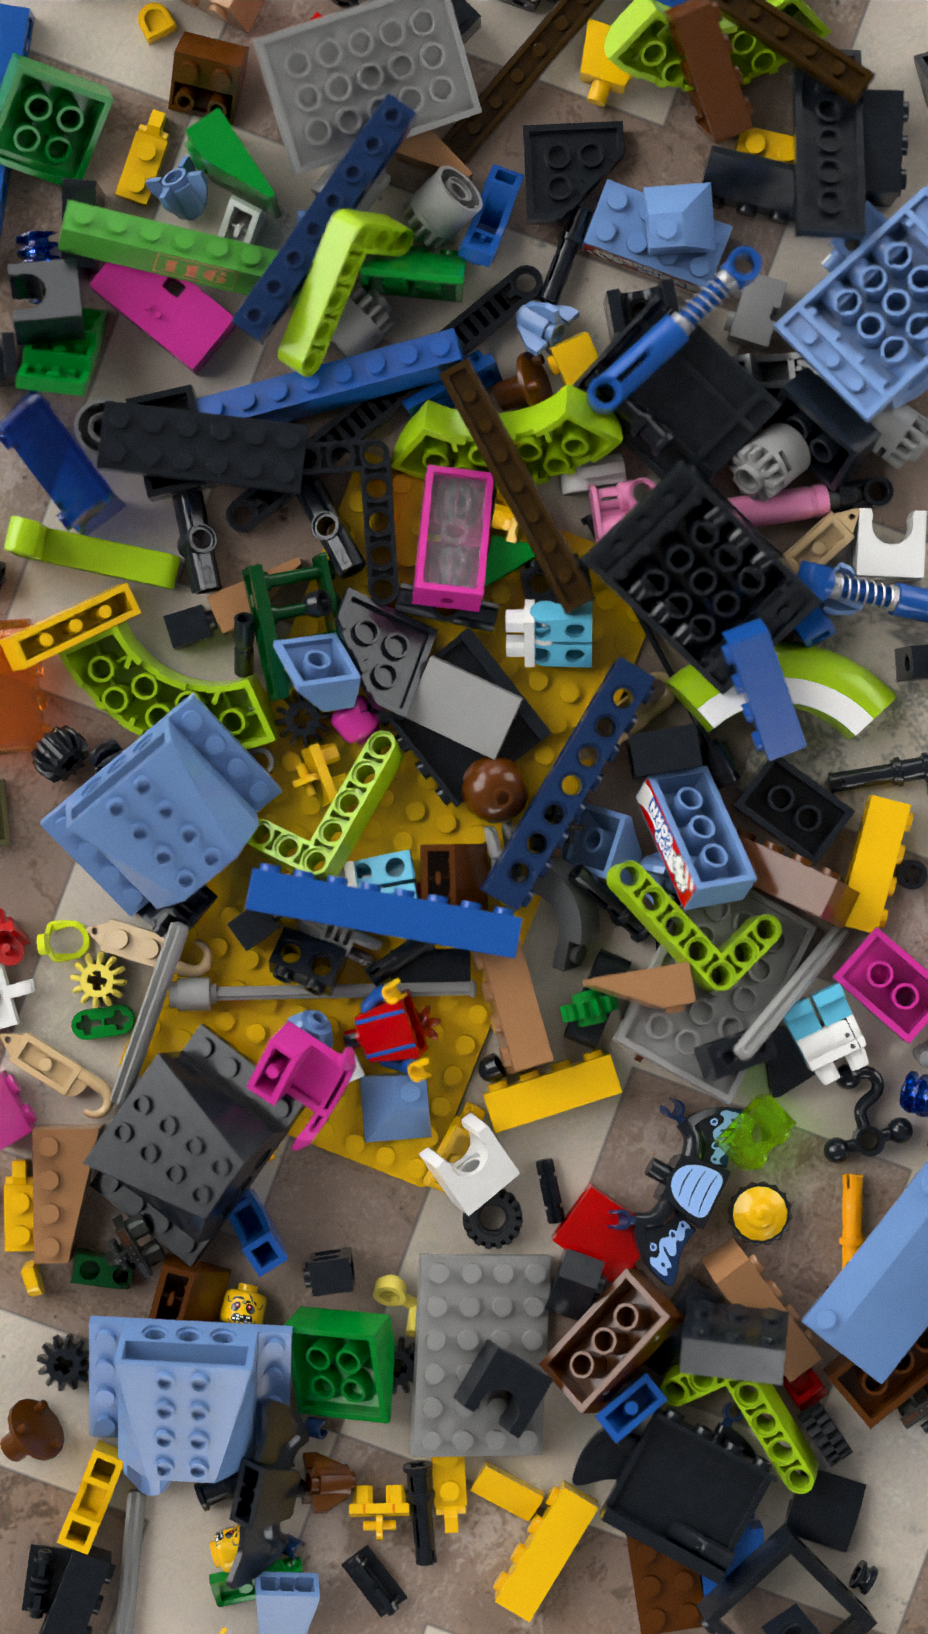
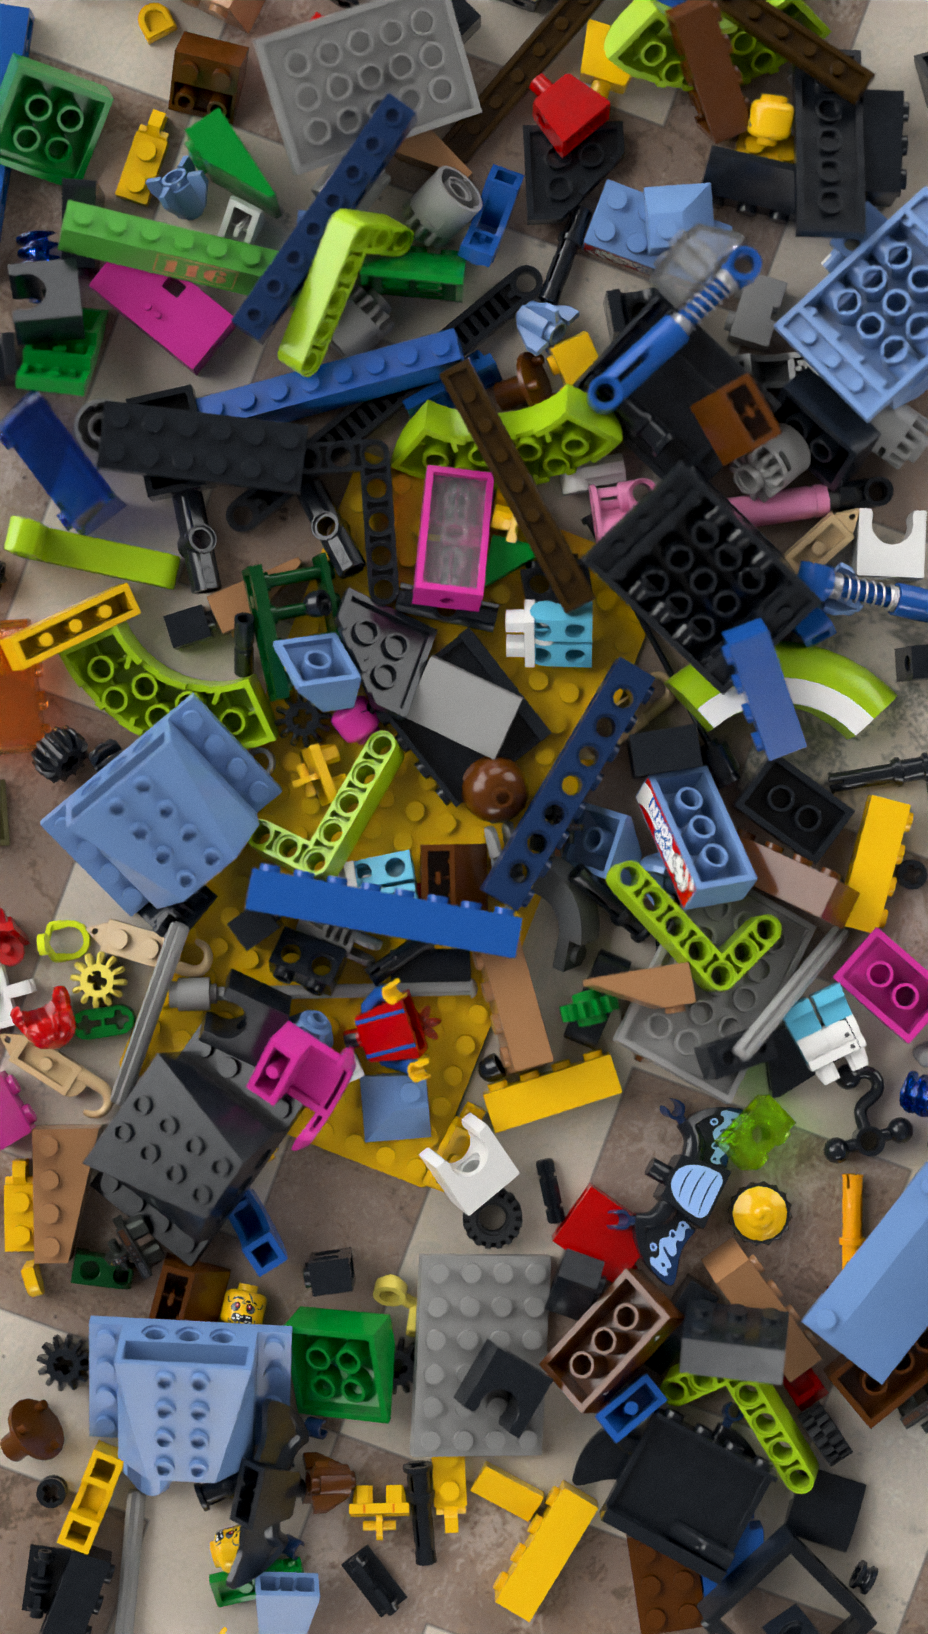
none -> red hair [10,985,76,1050]
none -> black bush [36,1475,68,1508]
none -> black piece [198,968,292,1067]
none -> red torso [529,73,610,158]
none -> clear slope [648,223,745,308]
none -> reddish brown slope [690,372,783,466]
none -> yellow head [747,94,795,146]

